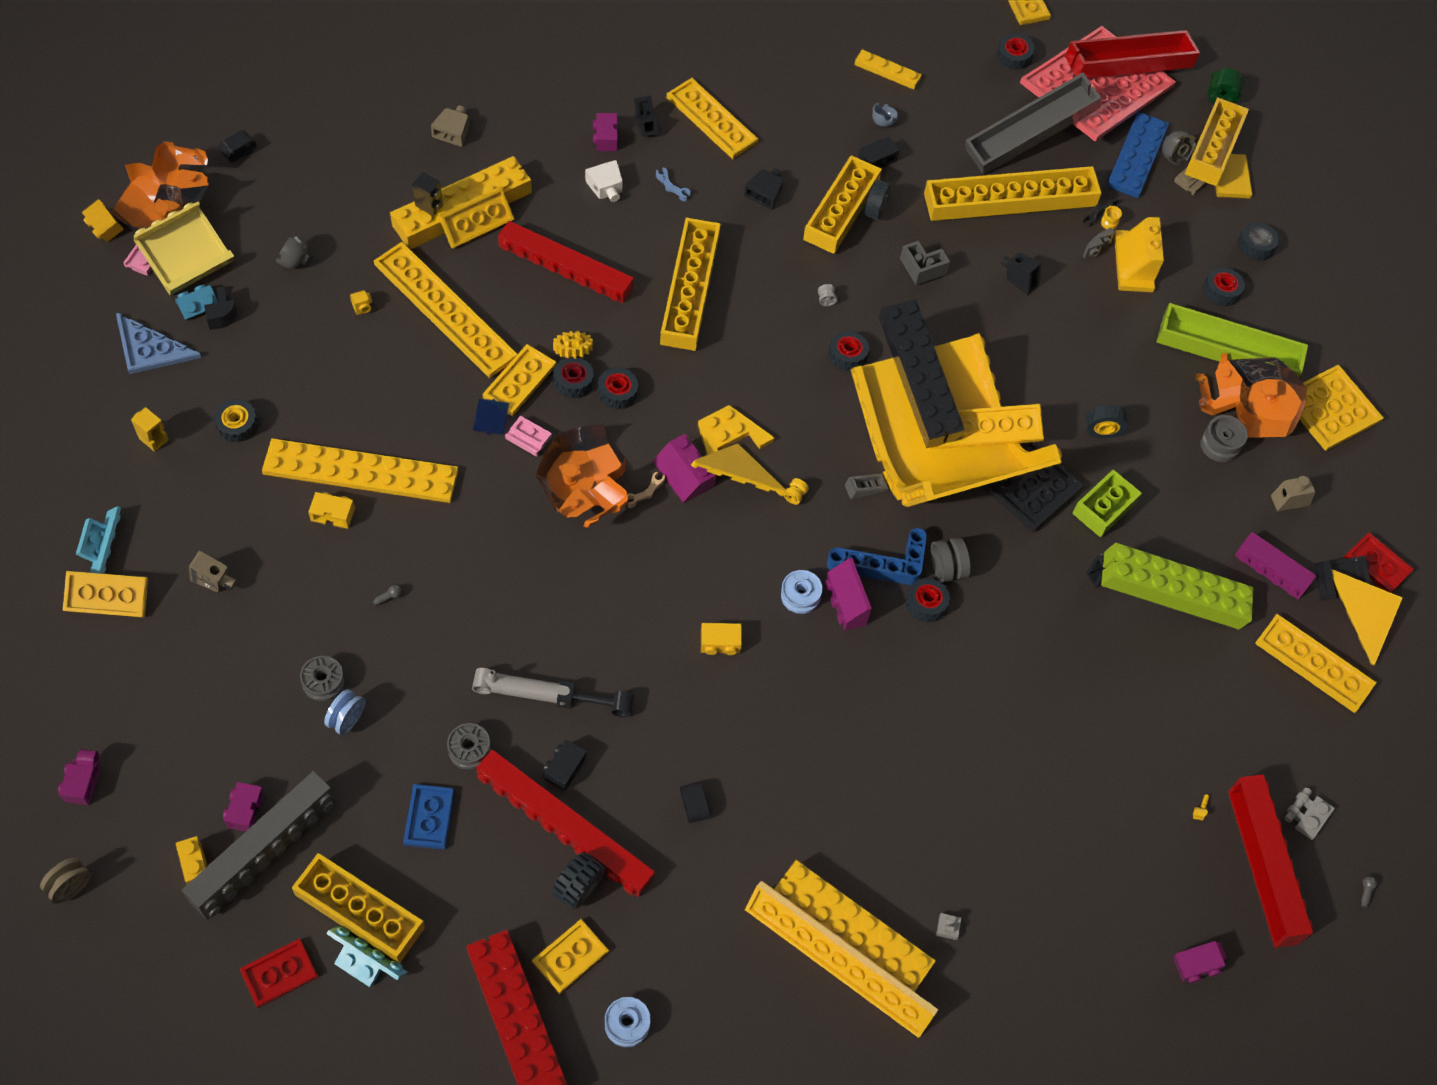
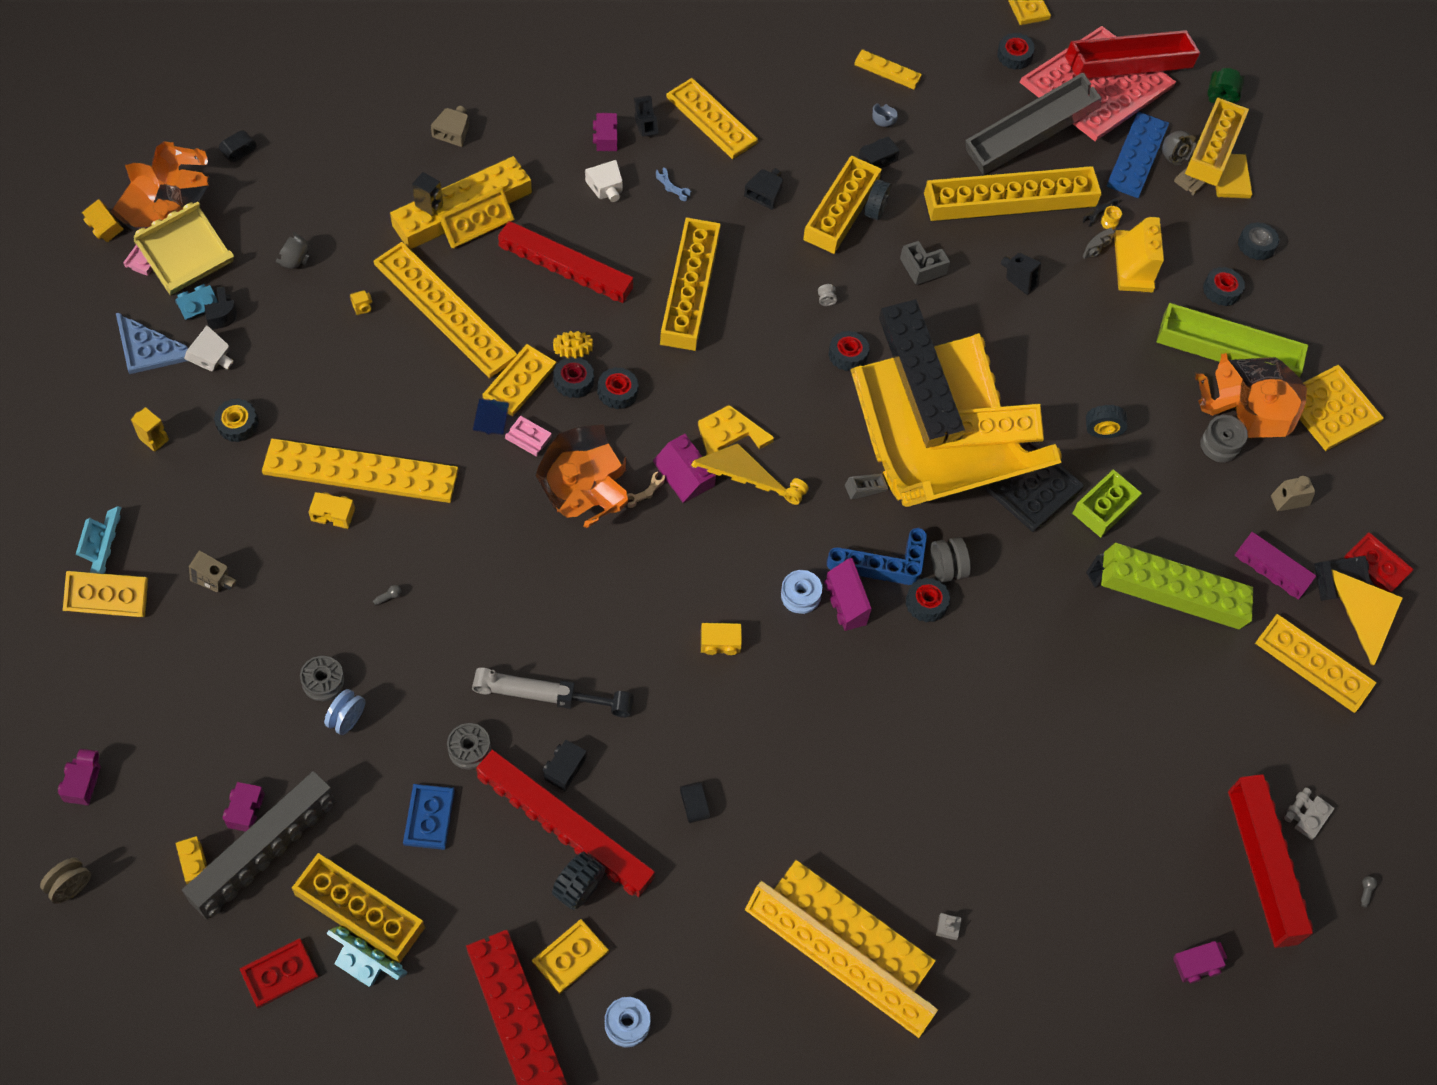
yellow hand [1193,794,1209,820] -> none
none -> white torso [184,326,234,371]

